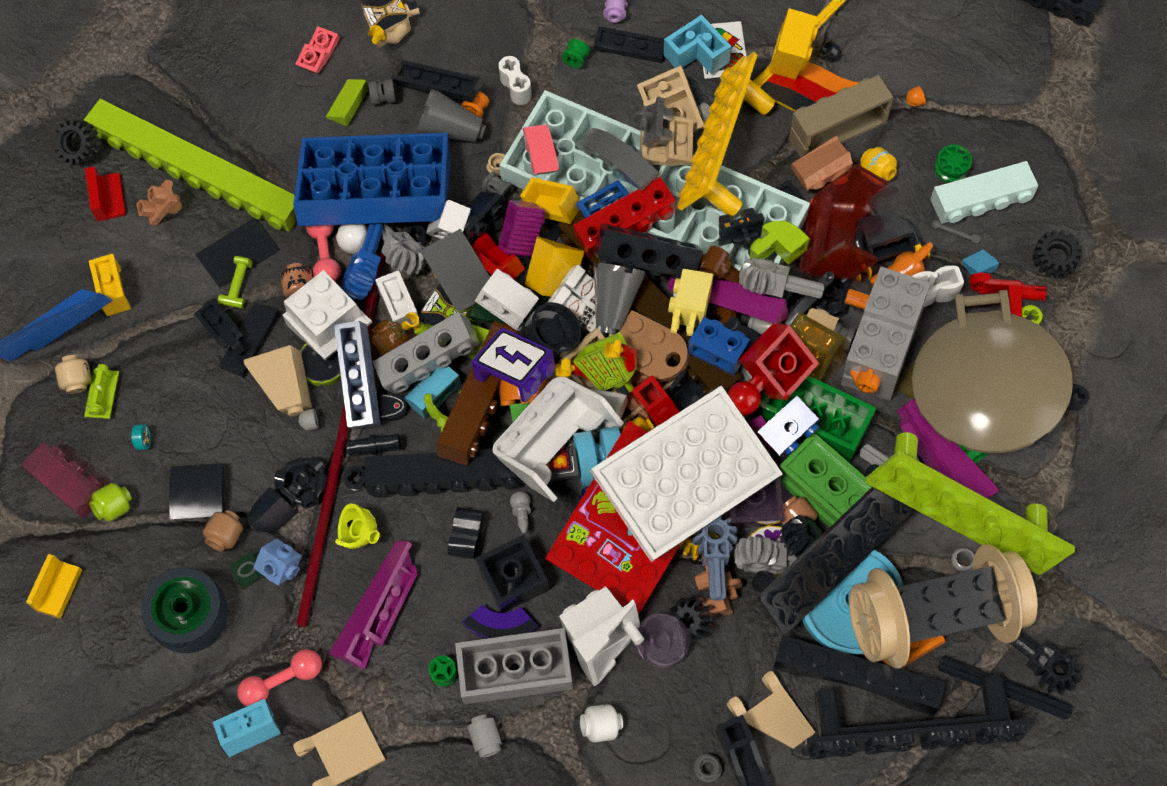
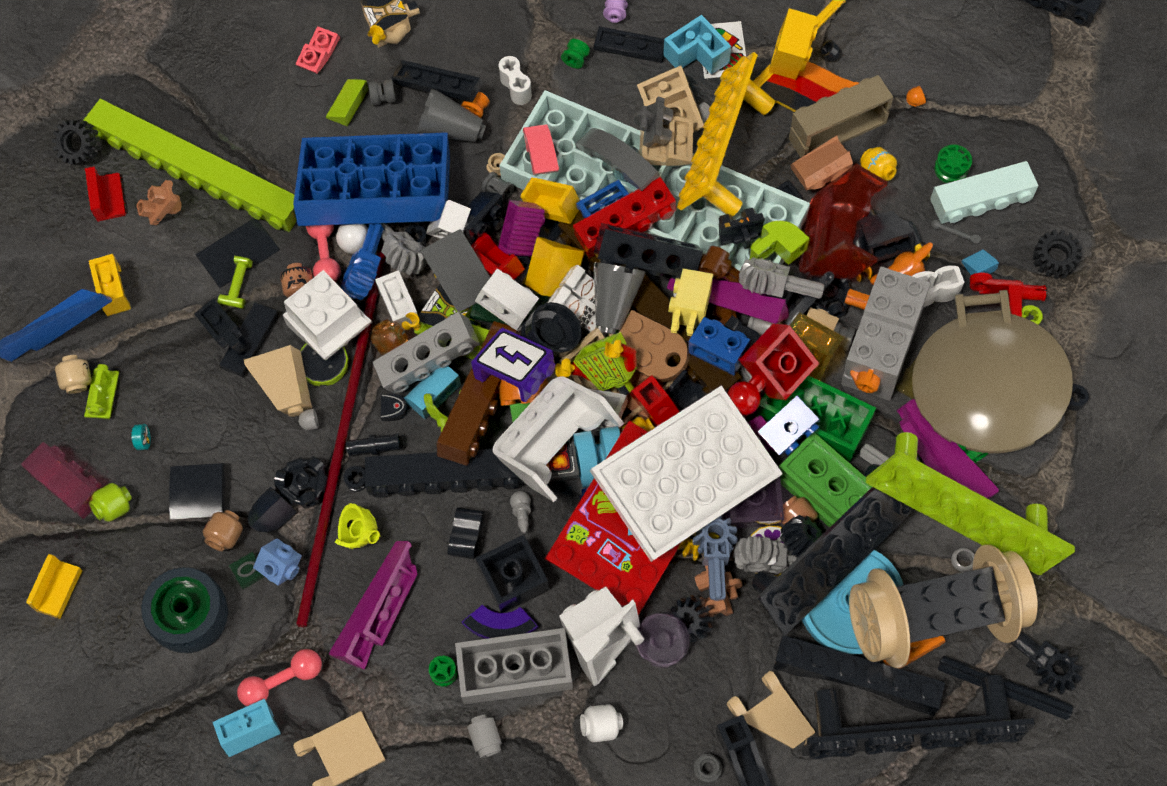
sand blue brick [334,321,381,429] -> none

